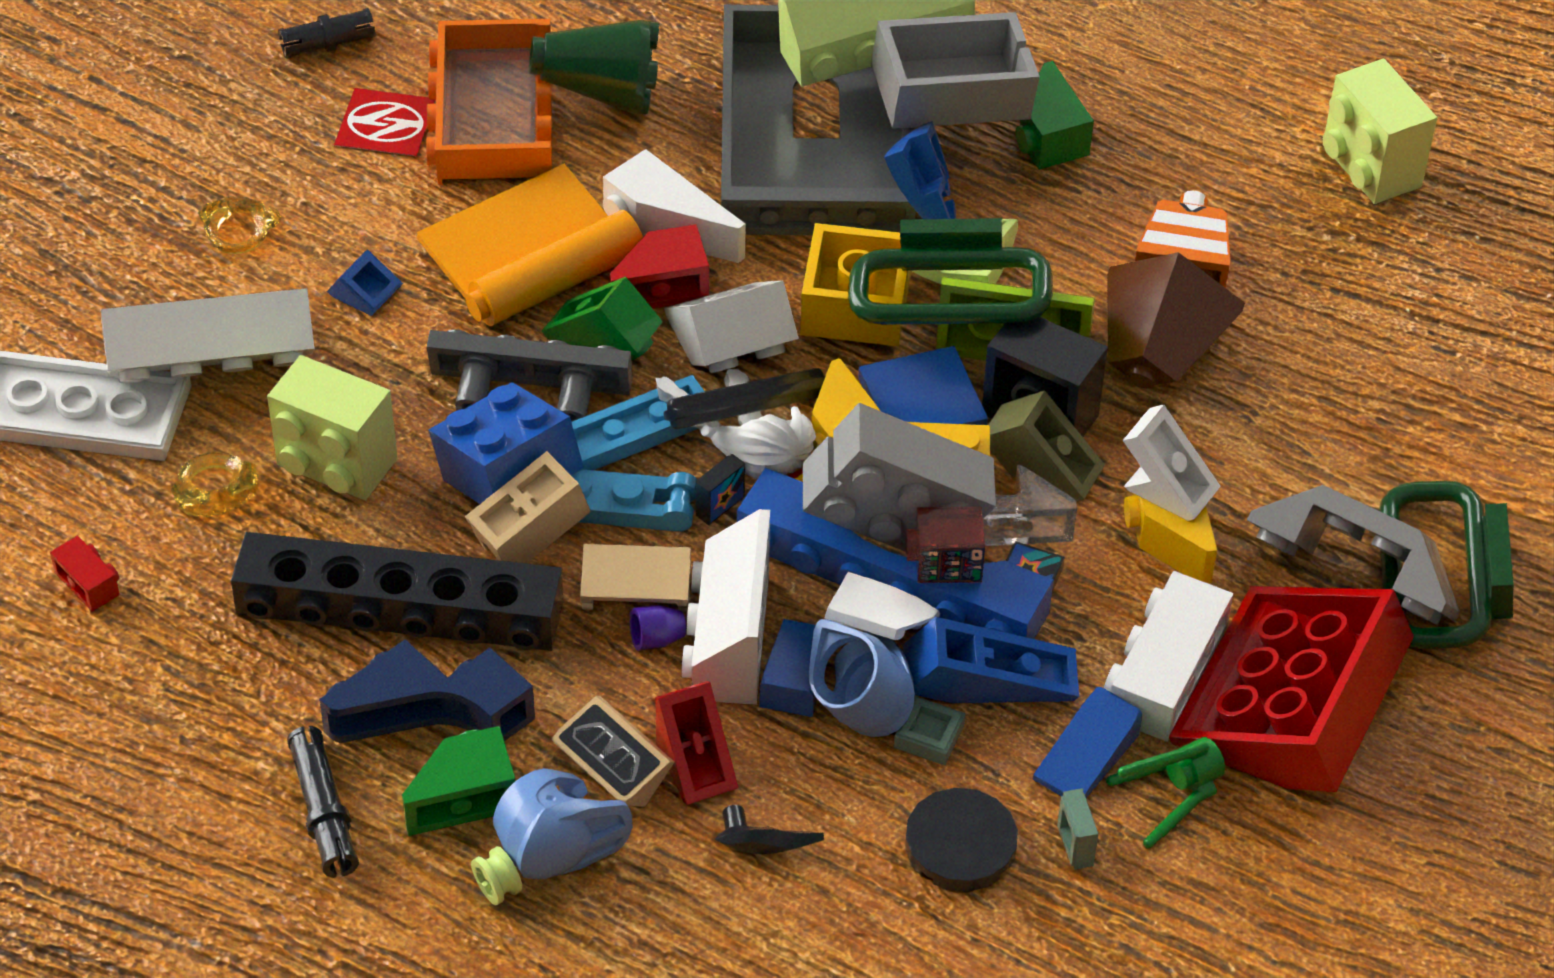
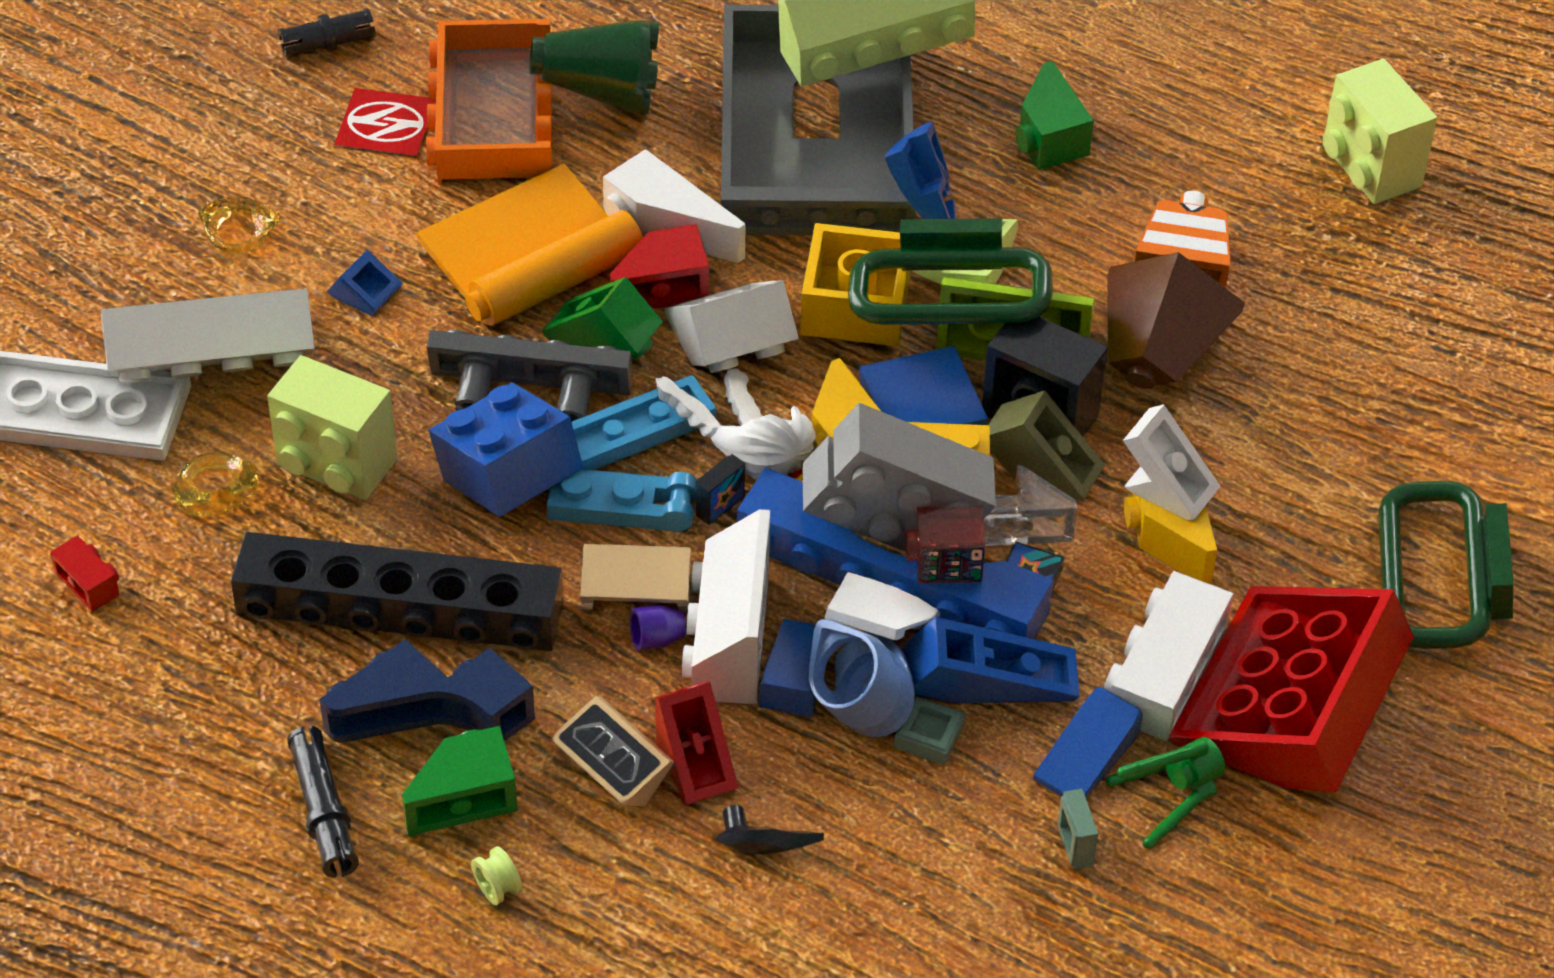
tan hinge [465,451,591,564] -> none
medium blue helmet [493,768,633,879] -> none
black axle [663,368,825,429] -> none
light grey piece [871,12,1040,129] -> none
black tile [905,788,1018,892] -> none
light grey slope [1247,485,1460,625] -> none

